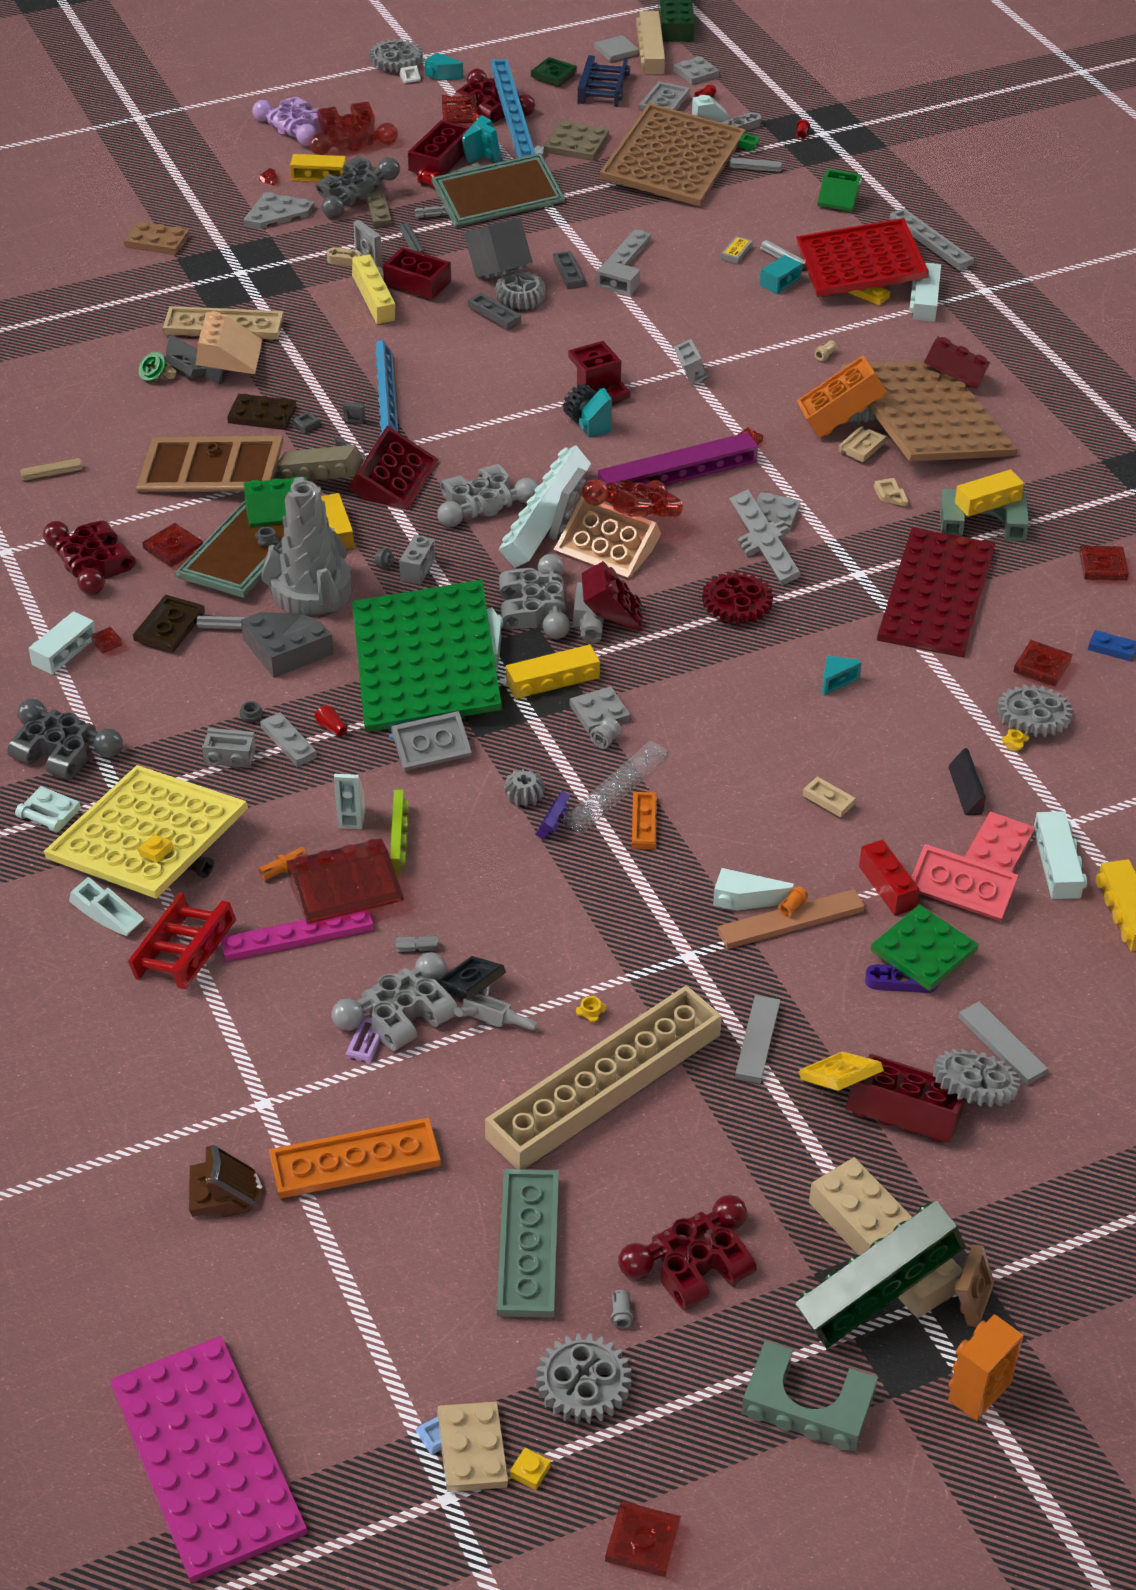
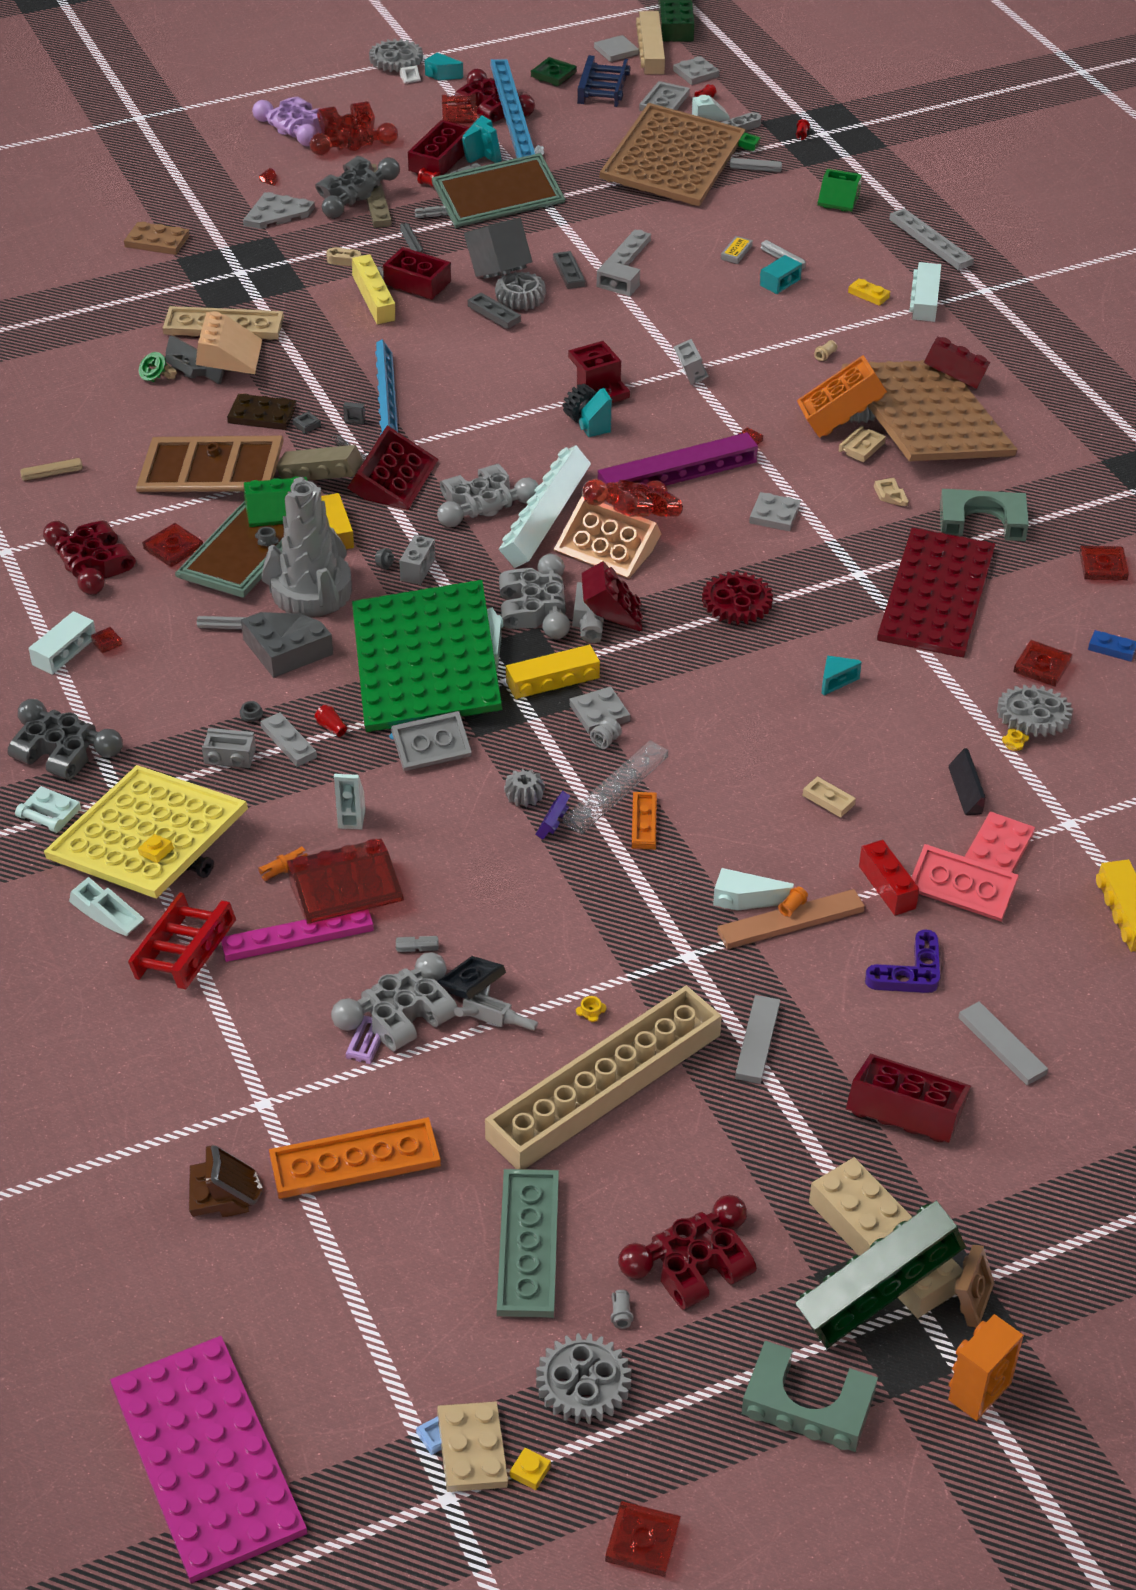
dark brown plate [133,594,205,652] -> none
yellow brick [290,154,346,182] -> none
light grey tile [353,220,382,268] -> none
lime plate [390,790,409,876] -> none
dark tan plate [544,121,609,161] -> none
light grey plate [548,467,586,540] -> none
light grey hinge [729,489,801,586] -> none
red plate [796,218,929,297] -> none
yellow tile [798,1051,884,1091] -> none
green plate [871,904,979,991] -> none
light grey gear [933,1049,1020,1107] -> none
yellow brick [955,469,1025,517] -> none
light aqua brick [1034,811,1087,899] -> none

